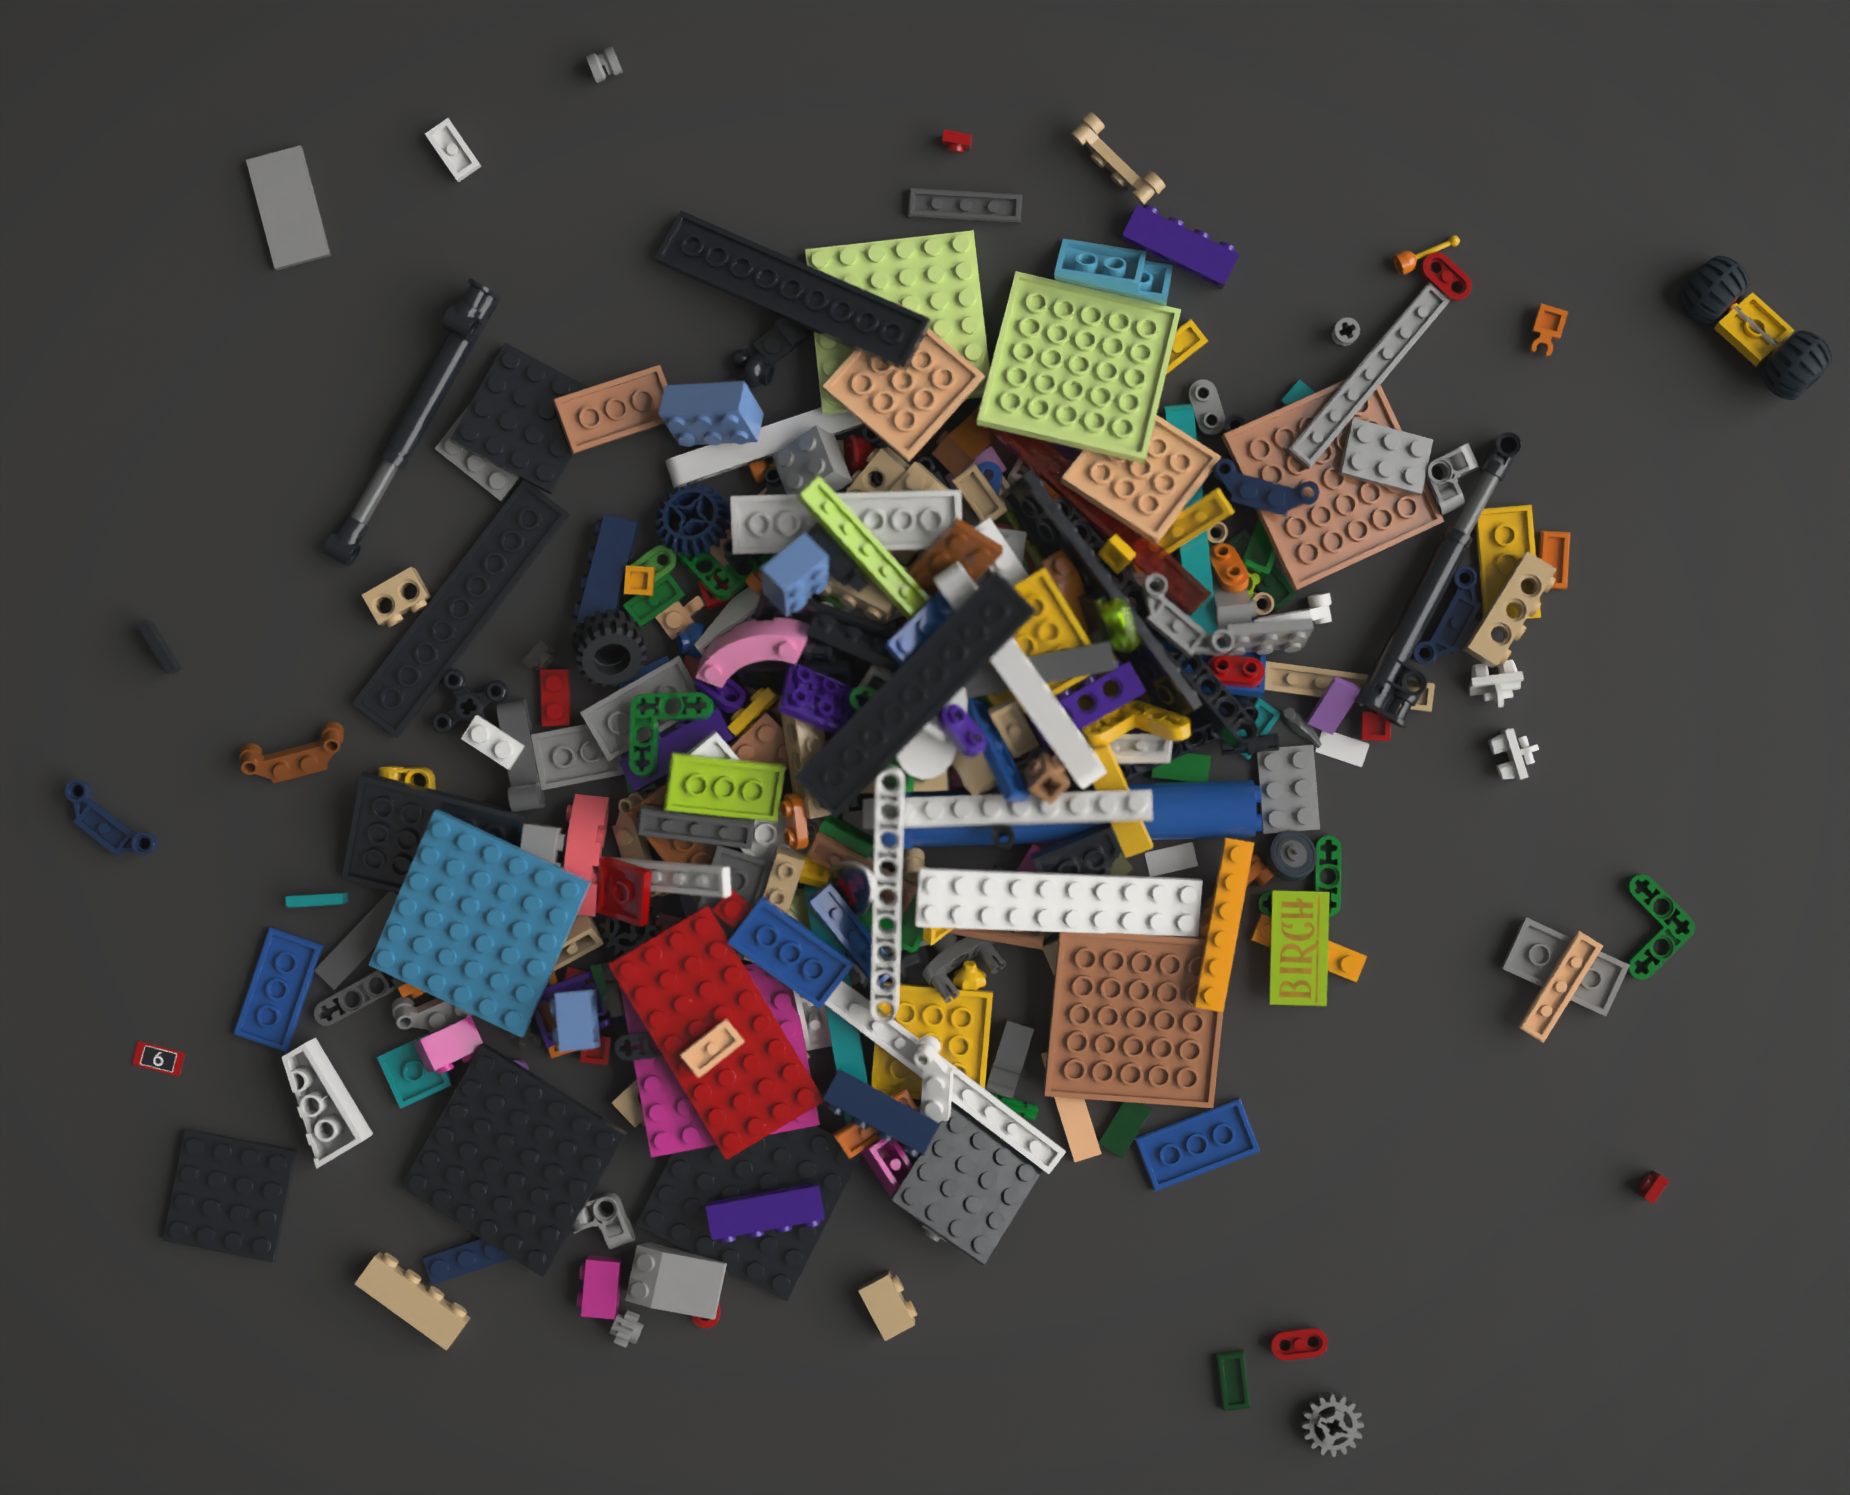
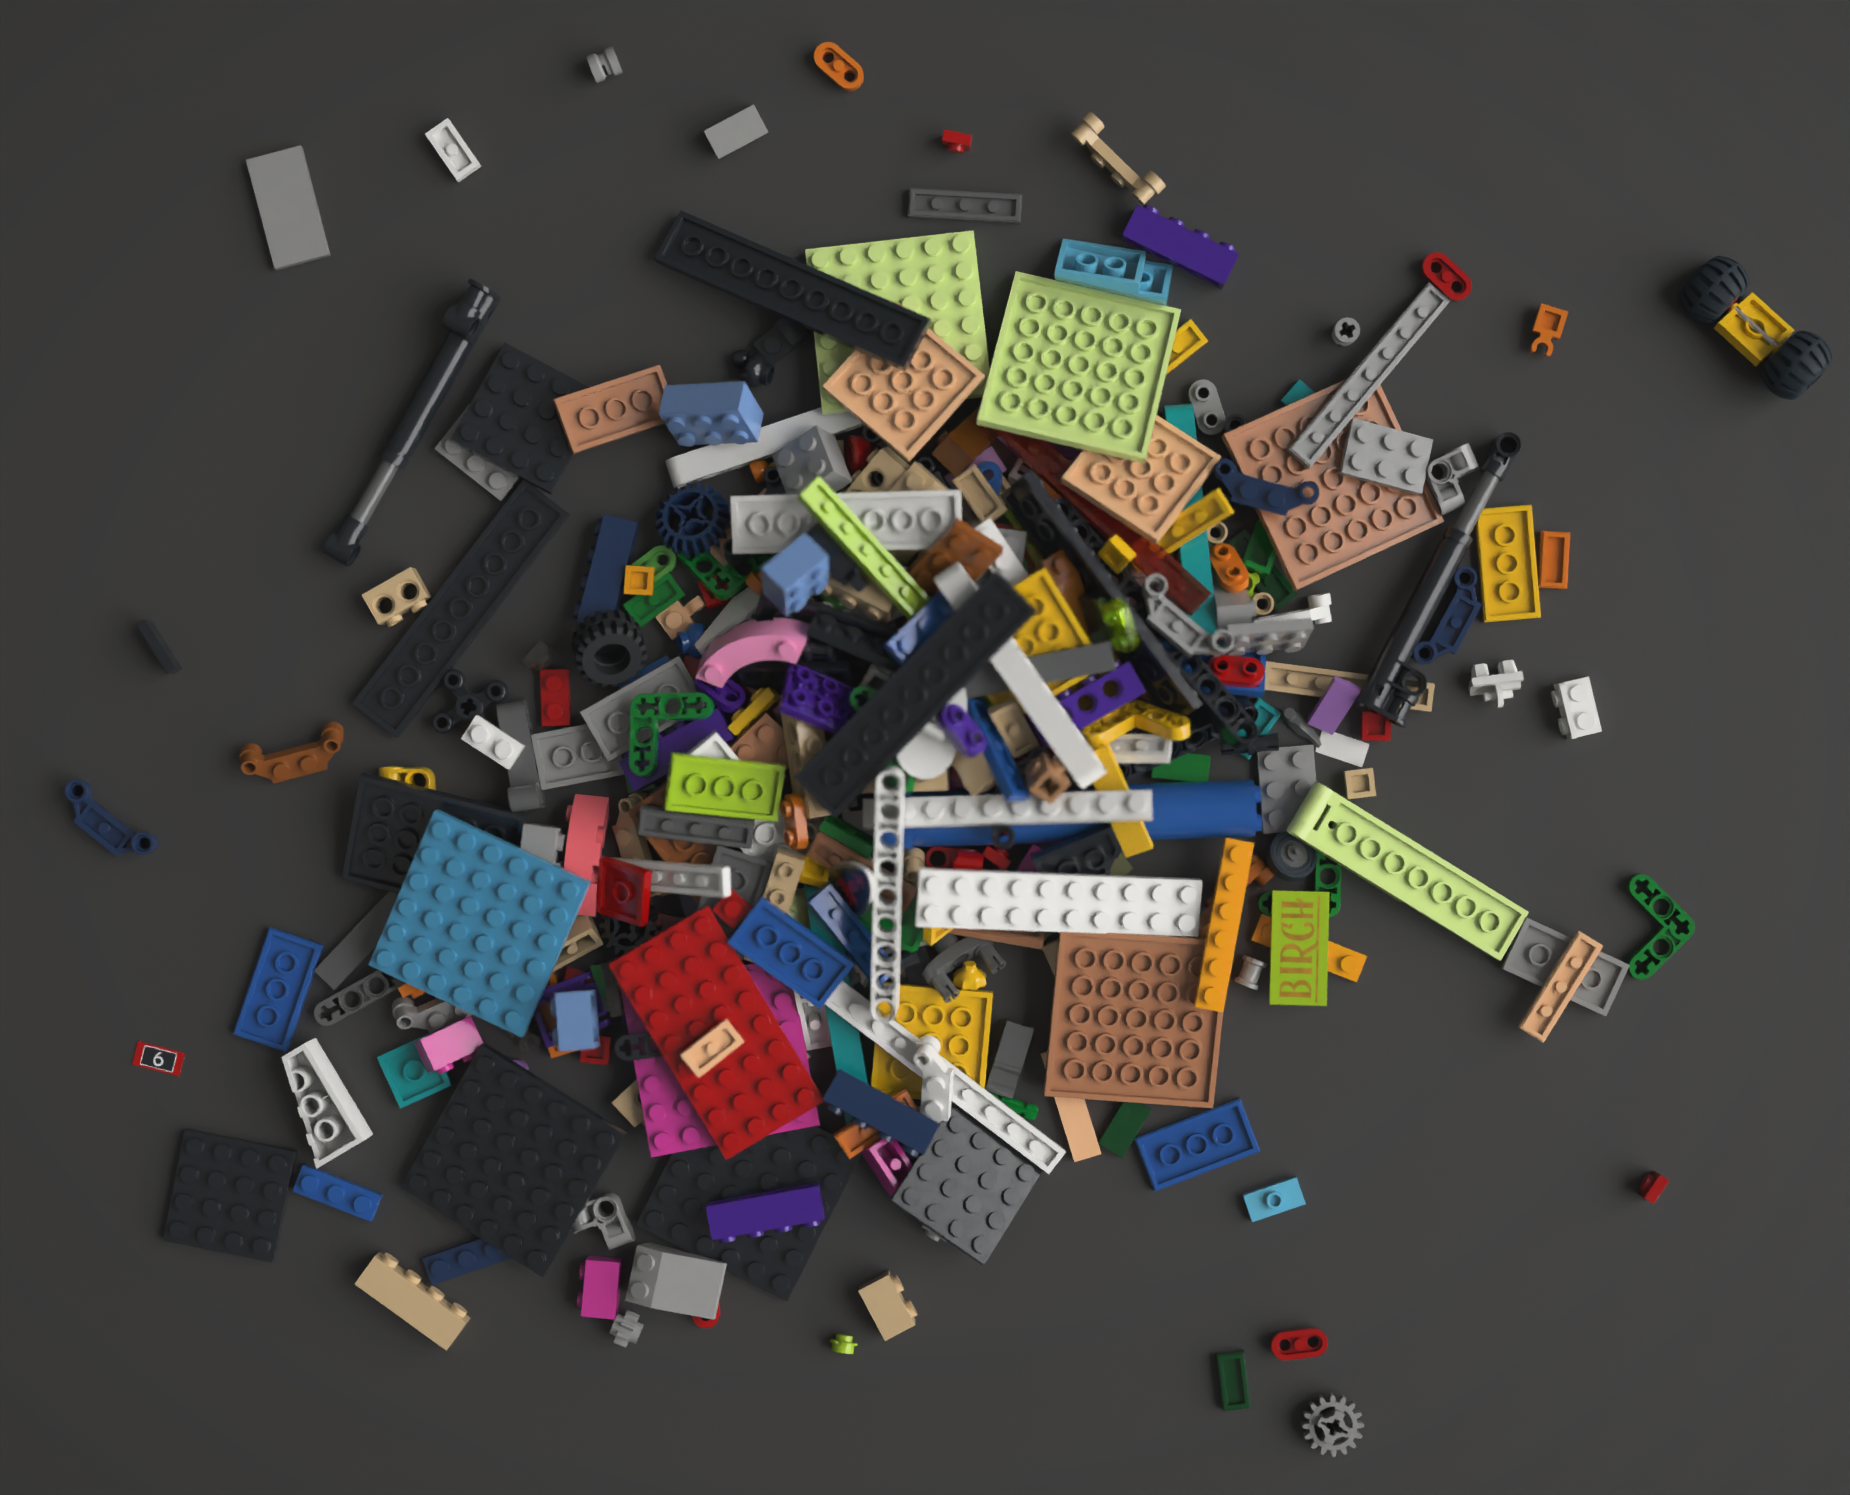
teal tile [285,892,348,908] -> none
white sticker [1145,842,1198,877] -> none
hinge [1393,235,1460,276] -> none
tan brick [1463,551,1557,668] -> none
white hips [1488,728,1539,780] -> none
none -> blue plate [293,1164,383,1222]
none -> light grey hinge [703,104,769,159]
none -> orange plate [814,42,864,91]
none -> lime plate [830,1334,858,1354]
none -> red piece [924,847,984,870]
none -> red plate [982,845,1011,871]
none -> light grey bush [1234,955,1267,990]
none -> medium azure plate [1242,1176,1306,1222]
none -> yellowish green hinge [1286,782,1529,961]
none -> tan plate [1343,768,1376,799]
none -> white bracket [1551,676,1602,739]

